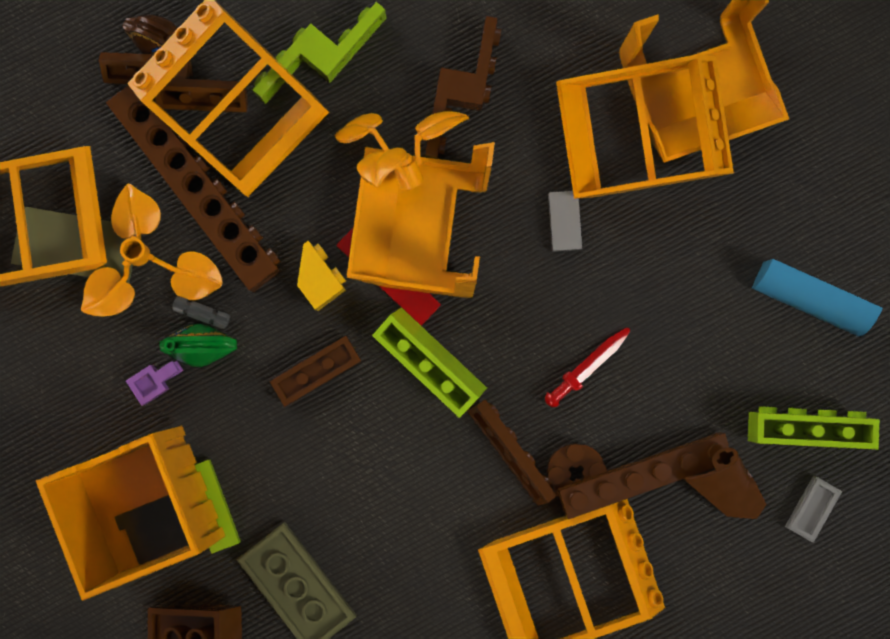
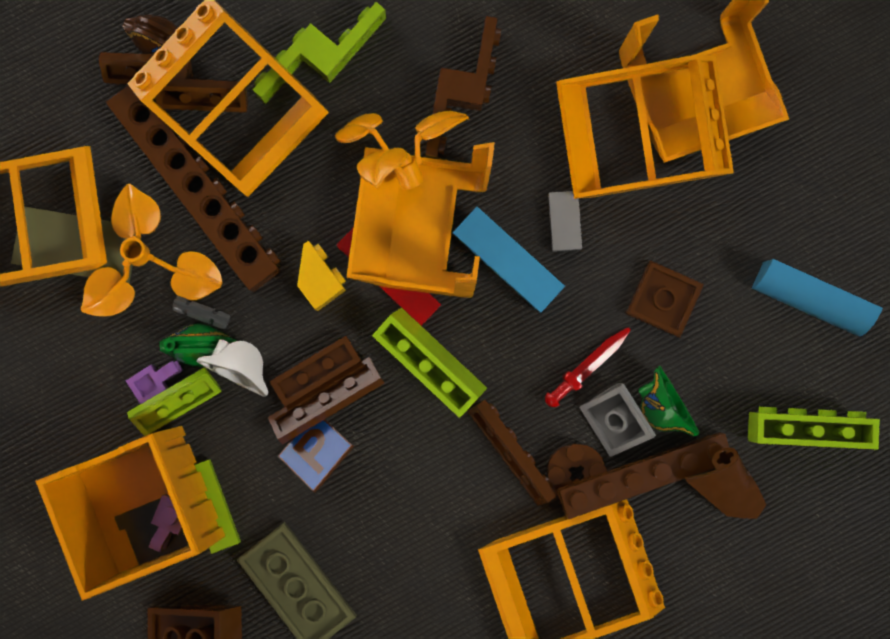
light grey tile [785,476,842,543] -> none
none -> lime tile [127,367,221,436]
none -> medium lavender plate [149,494,183,552]
none -> white hat [196,339,268,397]
none -> reddish brown plate [268,357,385,445]
none -> piece [278,419,354,493]
none -> dark azure brick [453,207,565,313]
none -> light grey slope [579,383,656,457]
none -> reddish brown tile [625,260,704,338]
none -> green hat [638,365,699,436]

